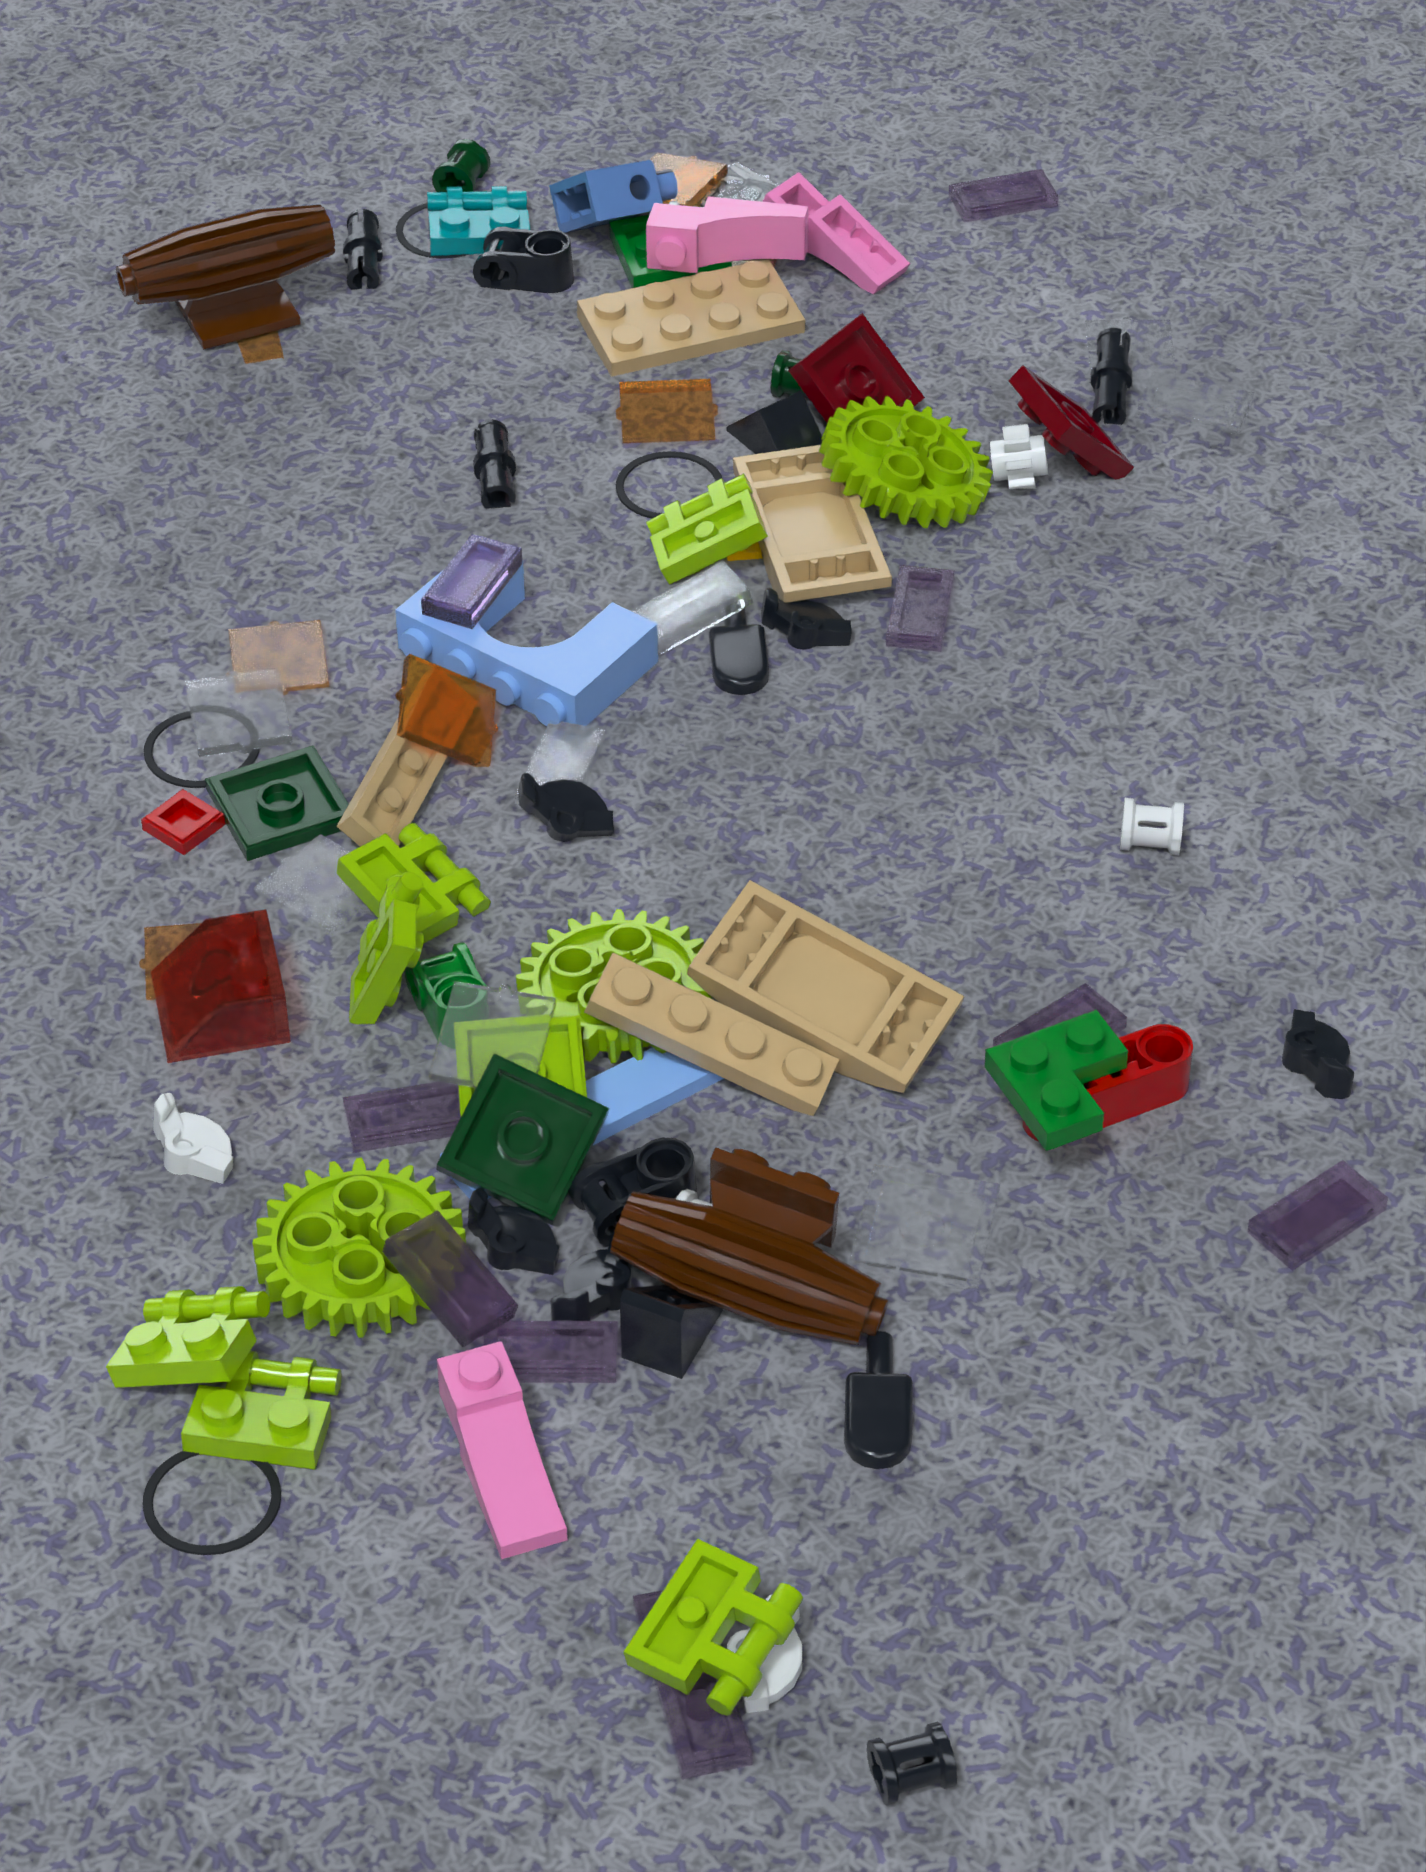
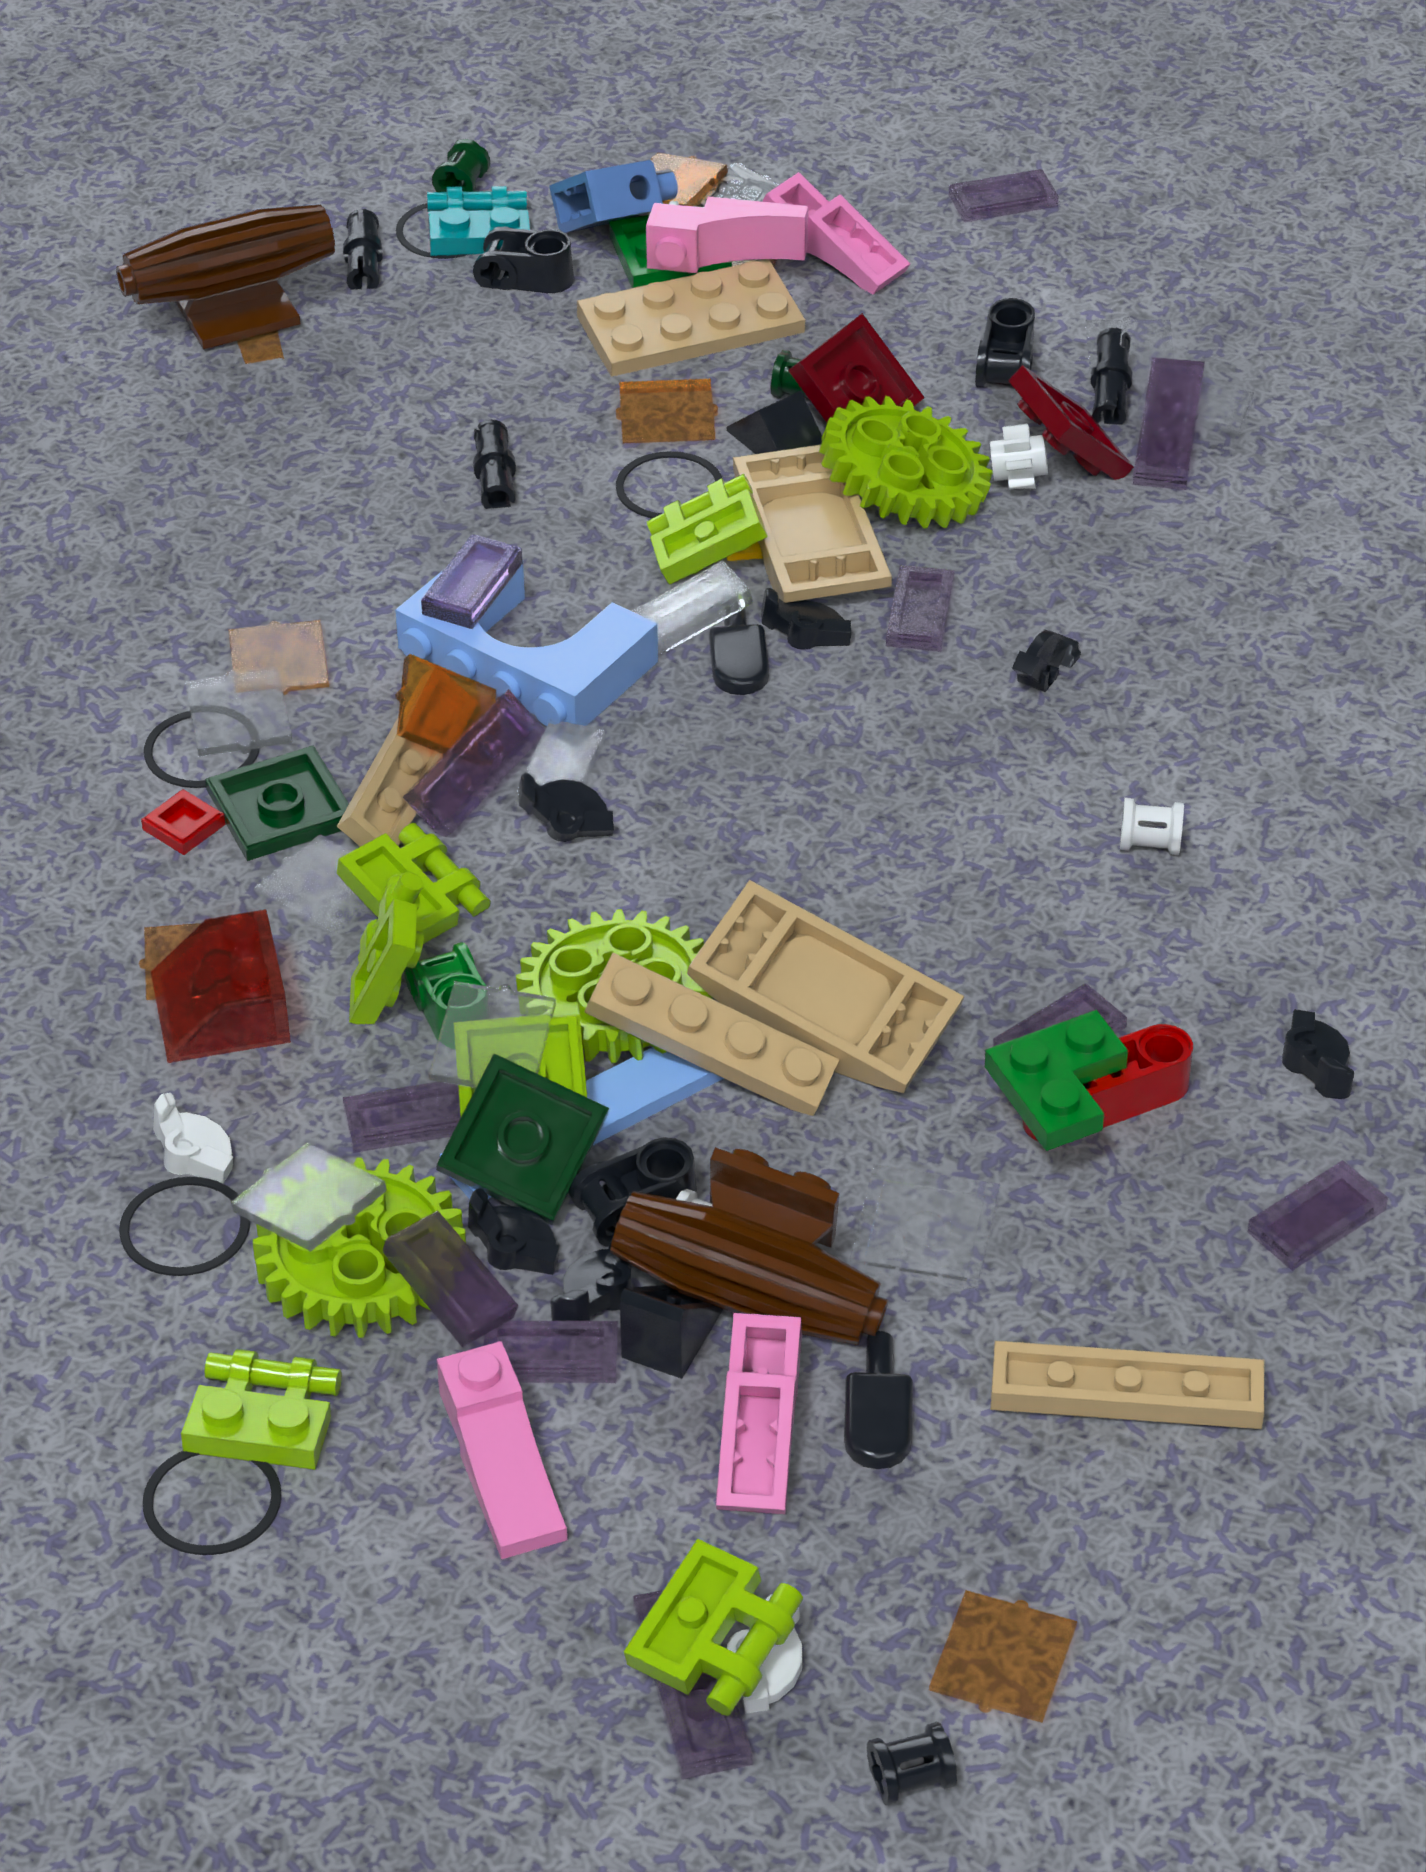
lime plate [106,1286,270,1388] -> none
none -> black piece [119,1177,250,1276]
none -> clear piece [231,1143,387,1251]
none -> clear purple tile [403,689,547,837]
none -> bright pink slope [716,1313,802,1514]
none -> clear orange piece [929,1590,1077,1723]
none -> black piece [975,298,1035,387]
none -> tan plate [990,1341,1264,1429]
none -> black piece [1012,630,1081,692]
none -> clear purple tile [1133,357,1205,490]

